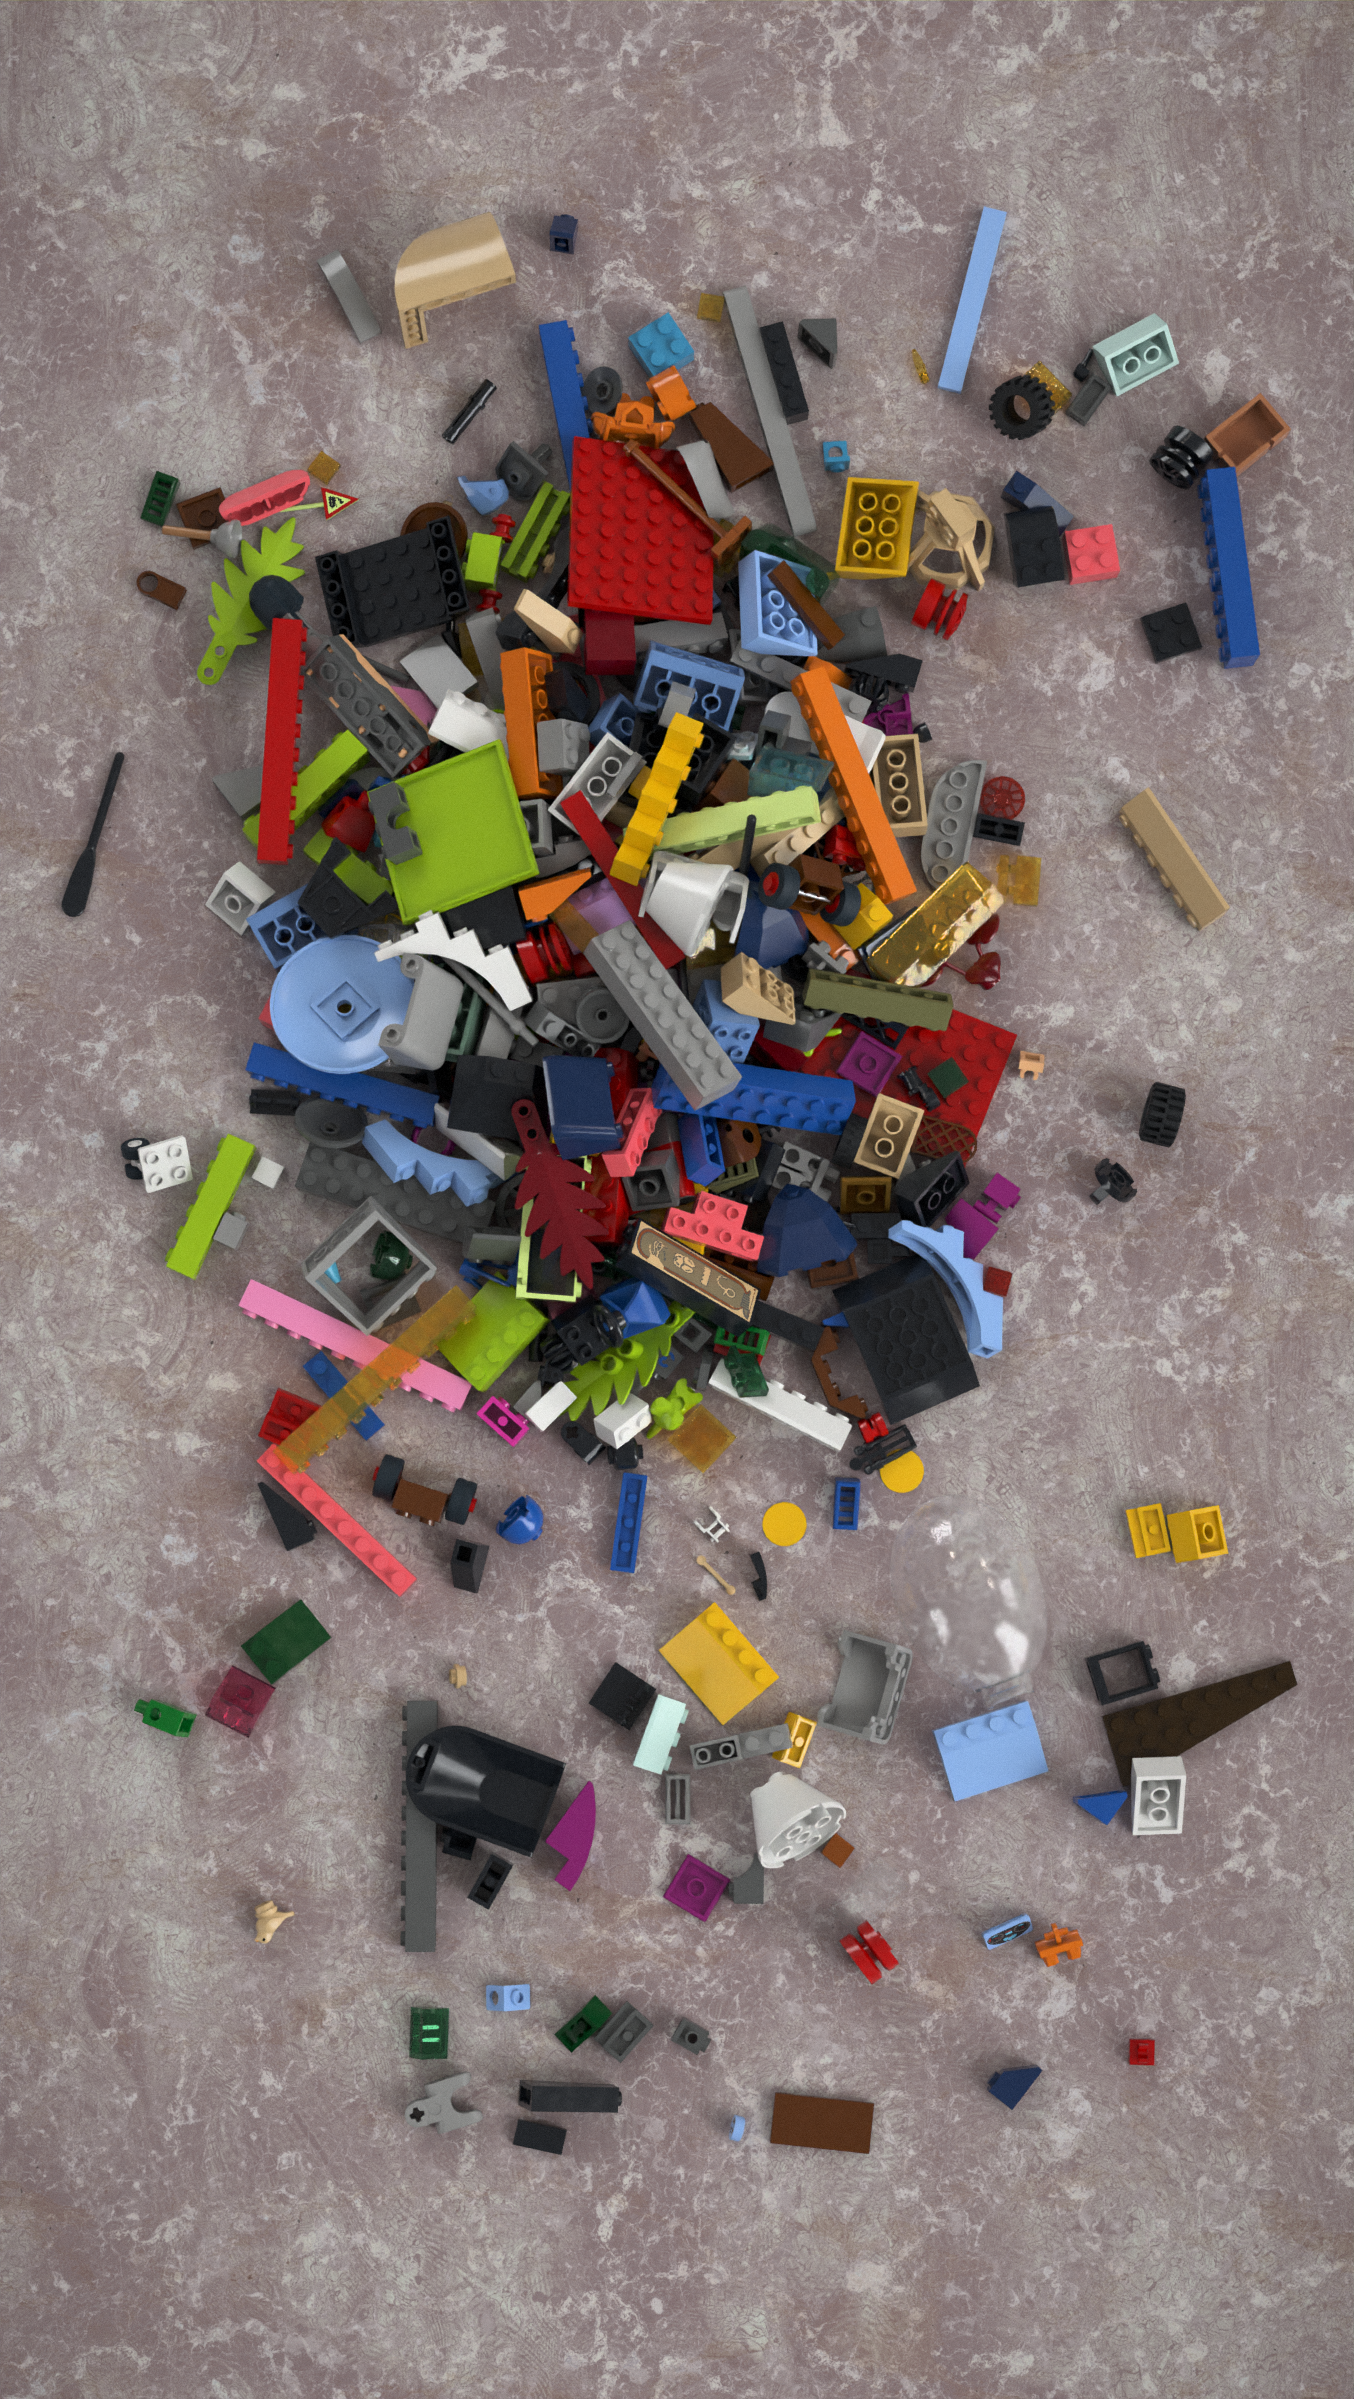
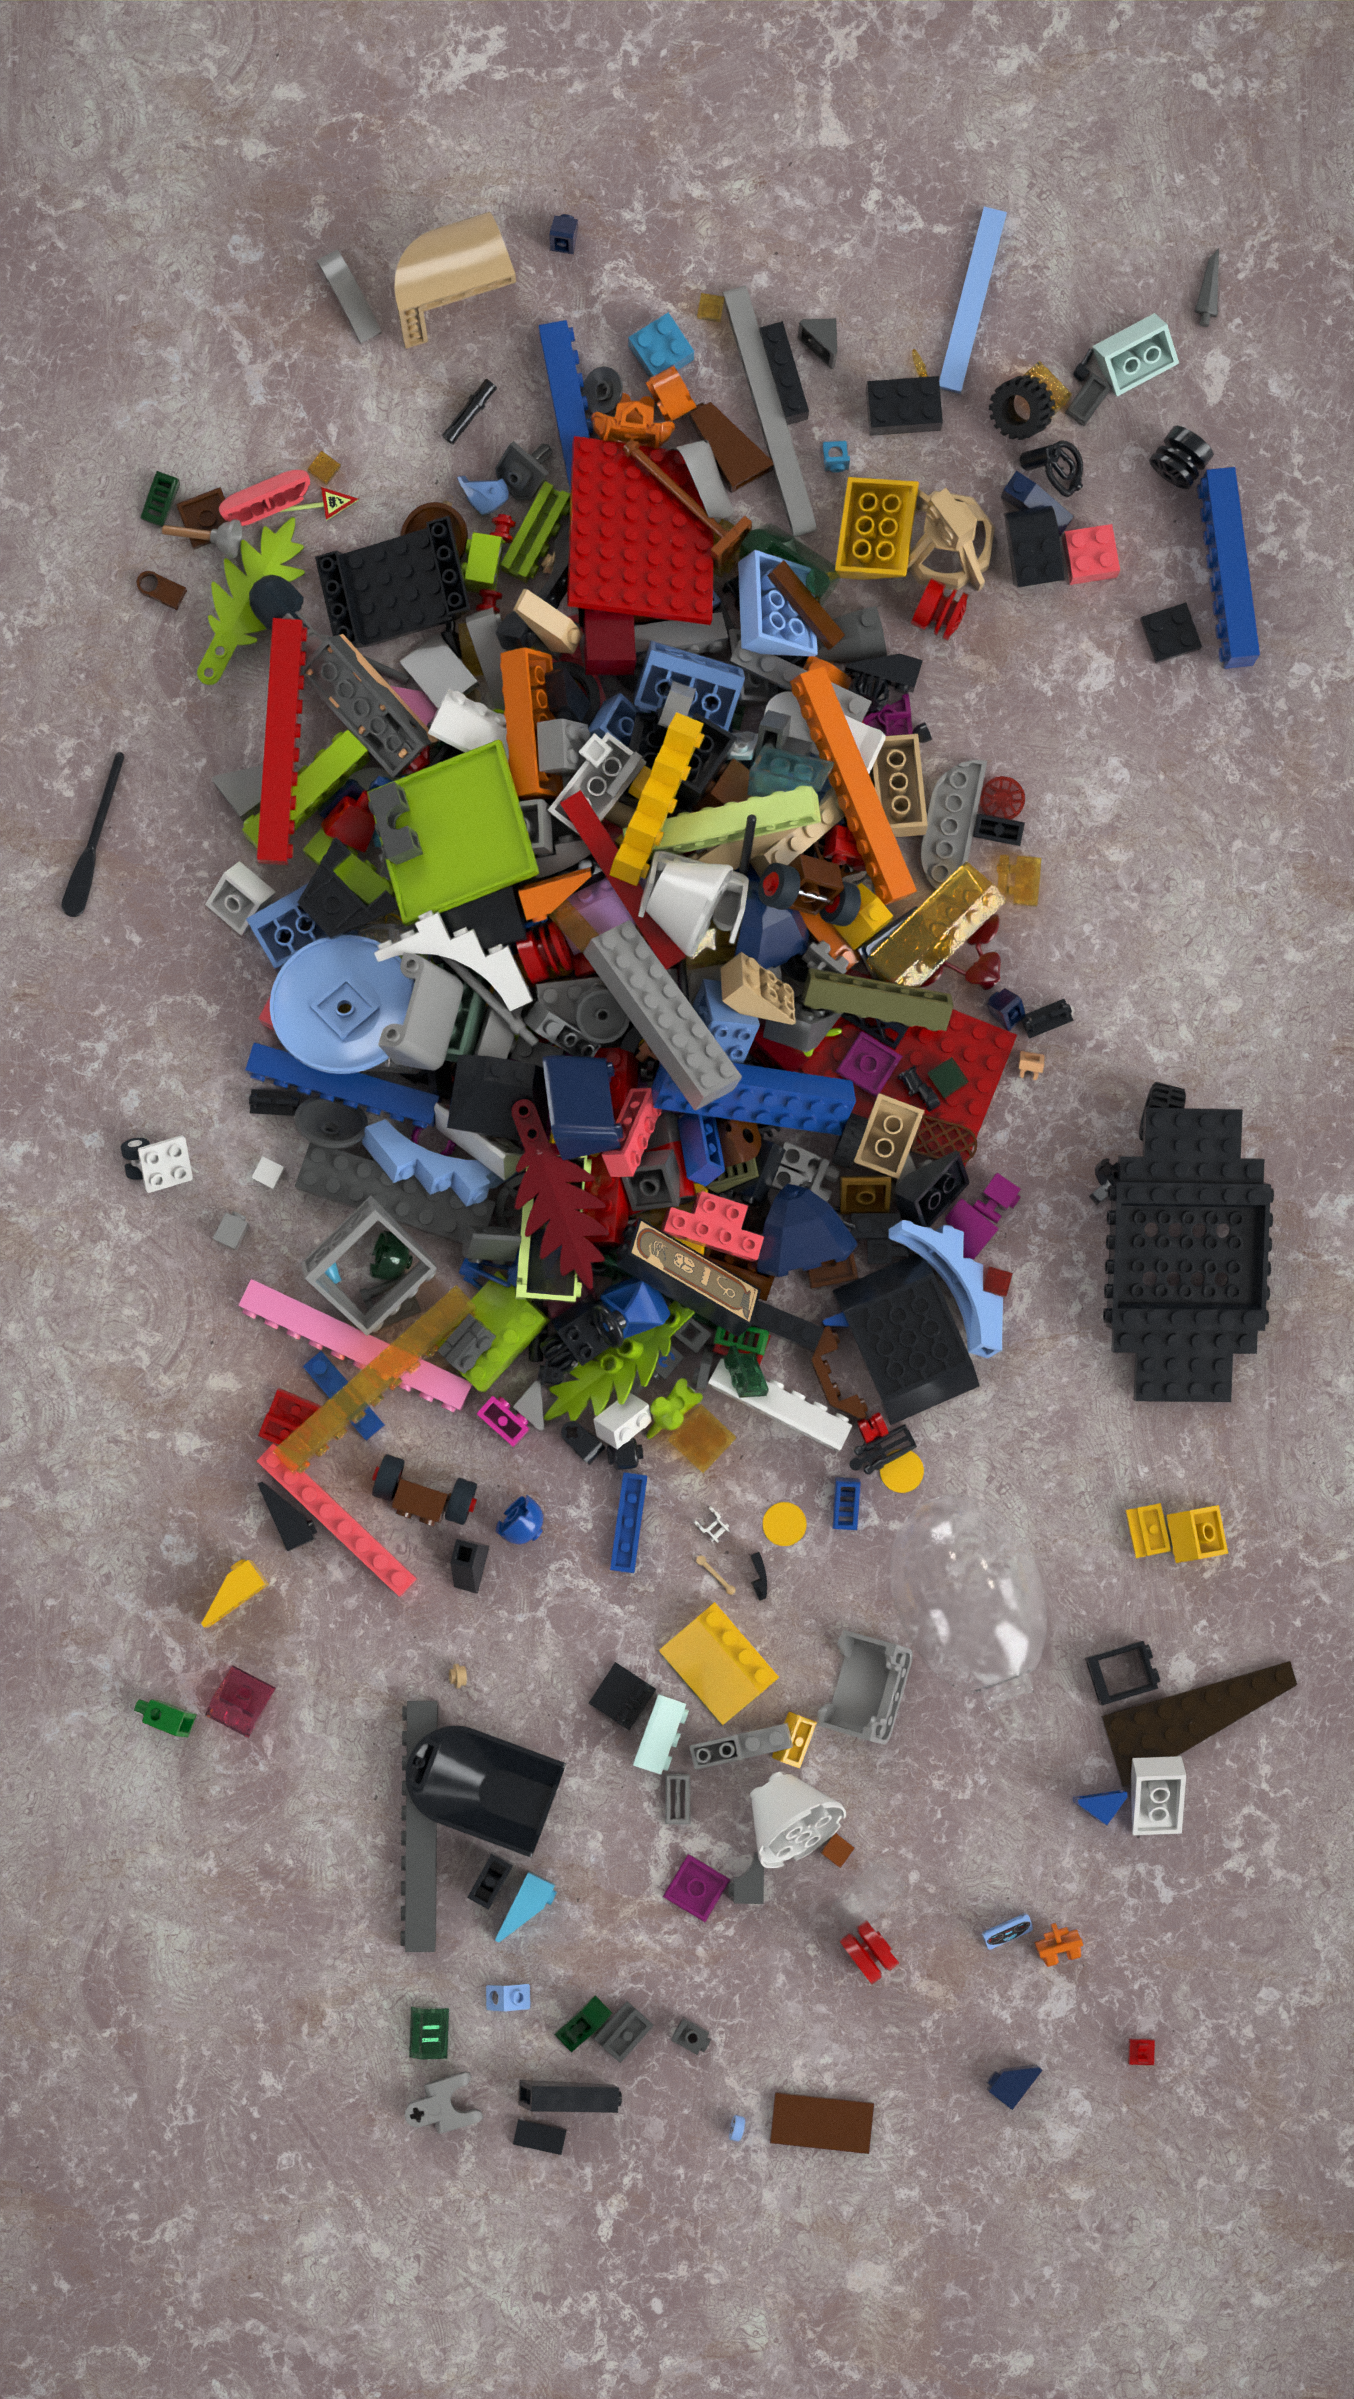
lime brick [165,1134,257,1280] -> none
dark green slope [241,1599,332,1685] -> none
tan animal [254,1900,295,1944] -> none
black bracket [440,1827,477,1861] -> none
white tile [525,1381,577,1432] -> none
magenta slope [545,1780,596,1891] -> none
light blue slope [932,1700,1048,1801] -> none
tan slope [1119,787,1230,931] -> none
nougat piece [1204,393,1291,476] -> none
none -> yellow slope [201,1559,269,1628]
none -> dark grey brick [438,1313,496,1374]
none -> medium azure slope [495,1871,557,1942]
none -> white tile [578,733,613,768]
none -> black brick [866,376,943,436]
none -> dark blue slope [987,988,1026,1031]
none -> black piece [1020,440,1084,497]
none -> black hinge [1021,998,1074,1039]
none -> black piece [1103,1107,1274,1402]
none -> dark grey bar [1195,248,1219,327]

